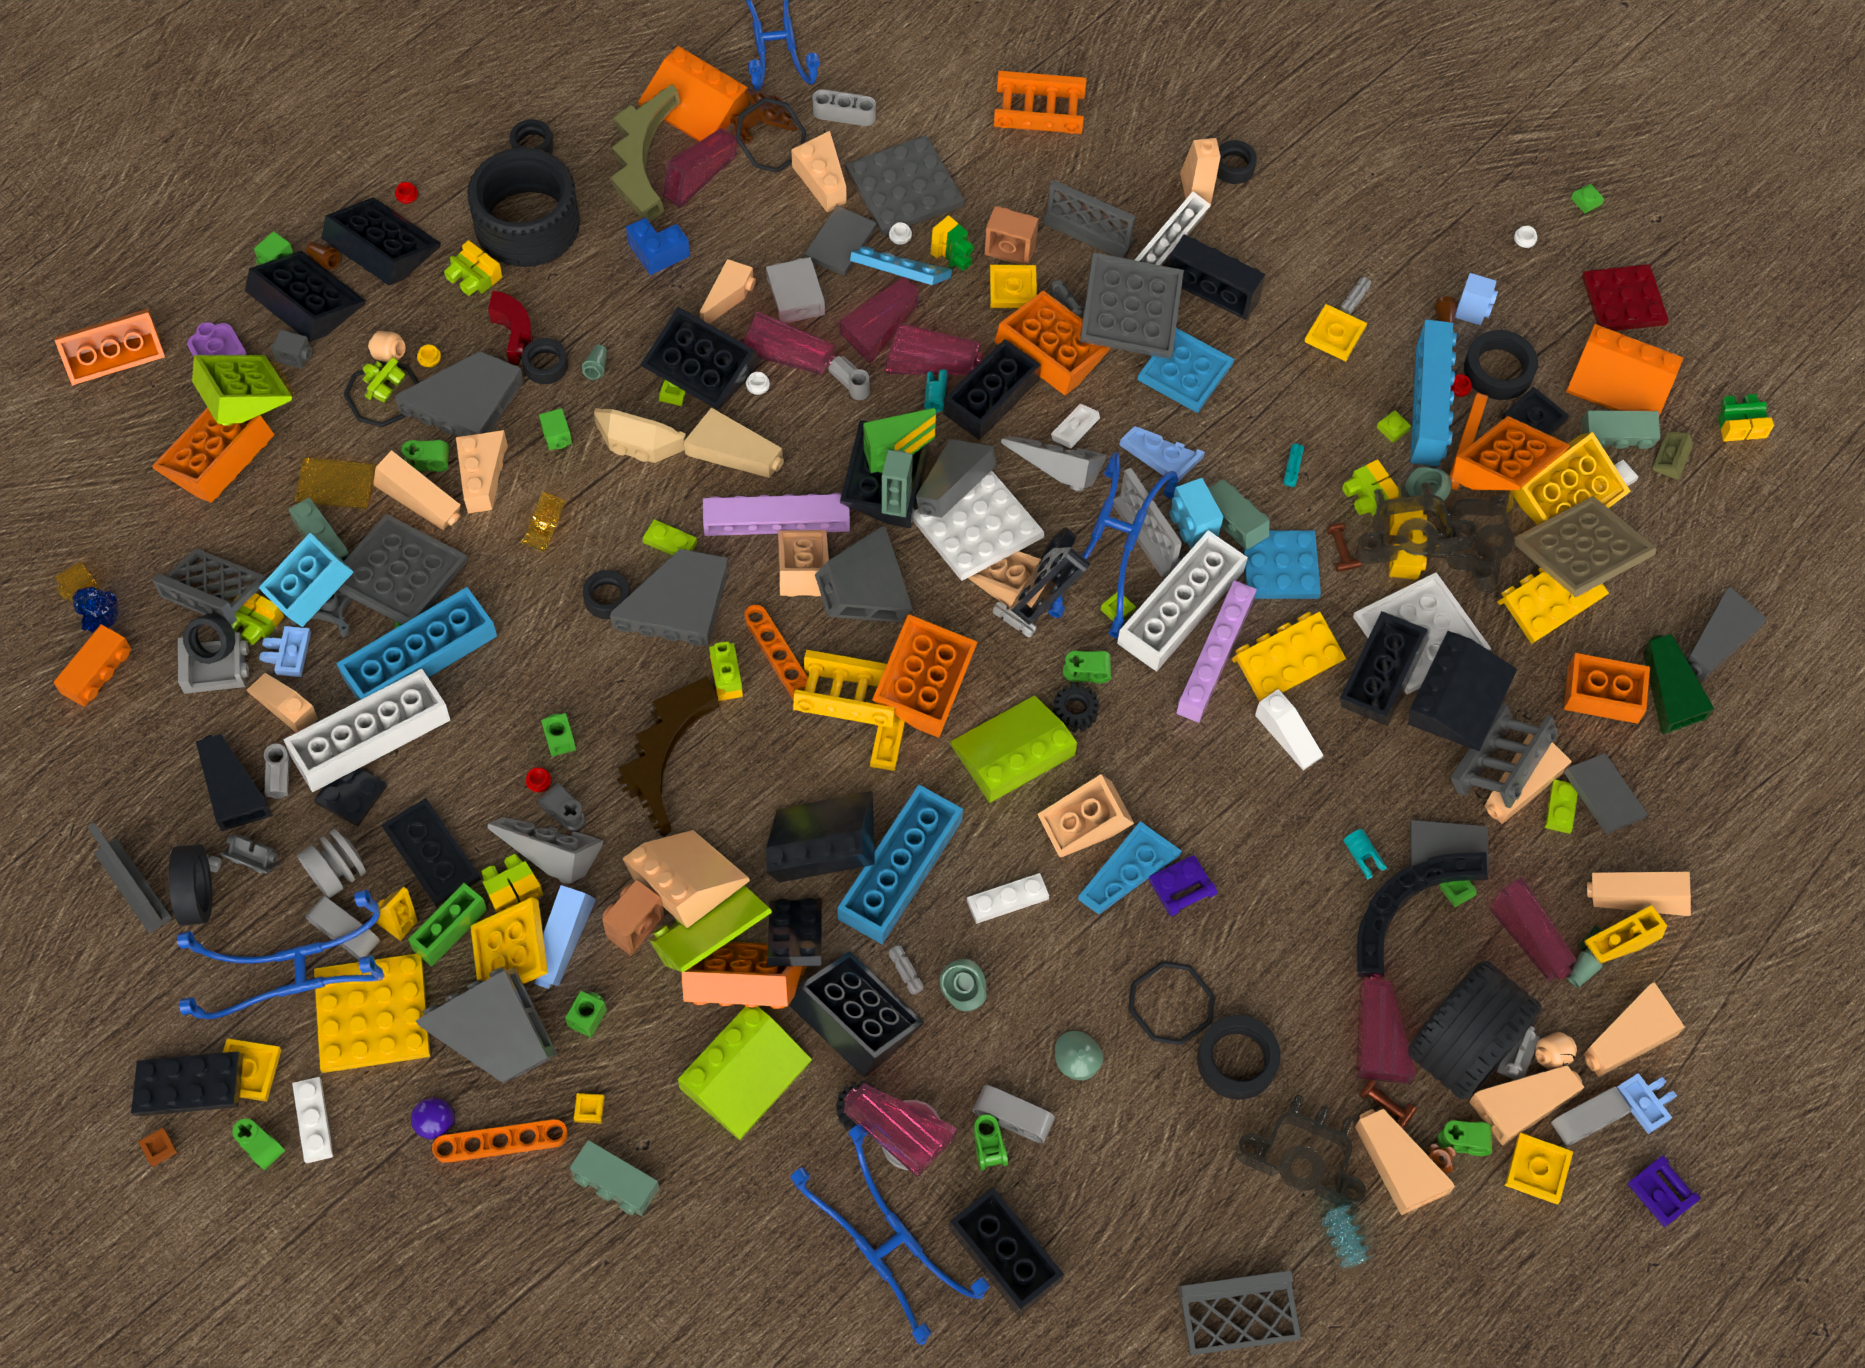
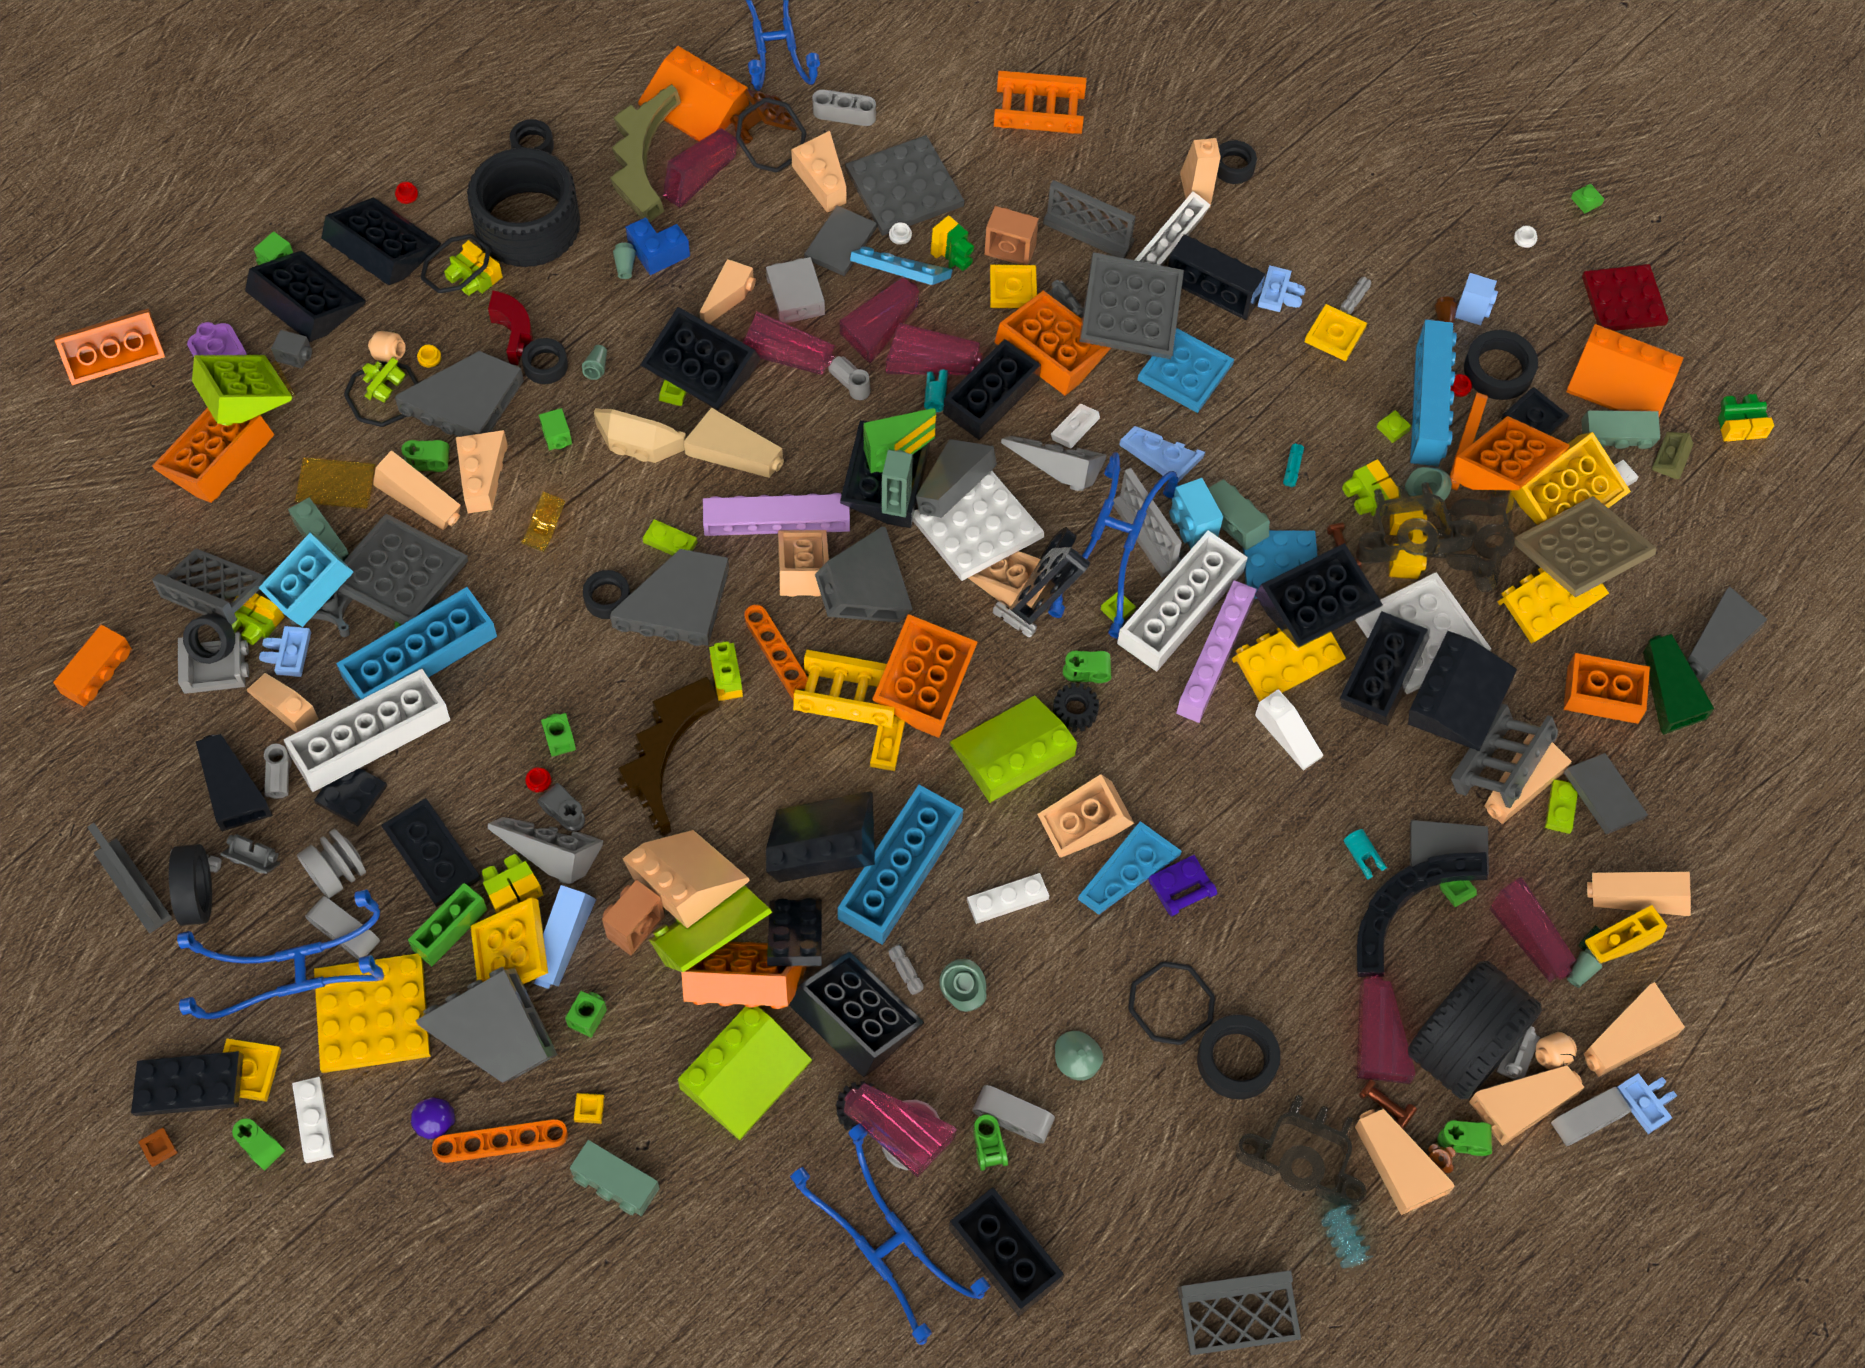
clear yellow brick [55,561,100,606] -> none
clear blue hair [72,587,119,633] -> none
reddish brown cone [306,242,341,269] -> none
yellow slope [376,887,418,941] -> none
white plate [746,372,770,395] -> none
yellow plate [1504,1133,1573,1205] -> none
dark purple plate [1627,1155,1701,1228] -> none
none -> black piece [421,234,491,293]
none -> sand green cone [613,243,636,279]
none -> black slope [1255,543,1383,648]
none -> light blue hinge [1258,265,1305,312]

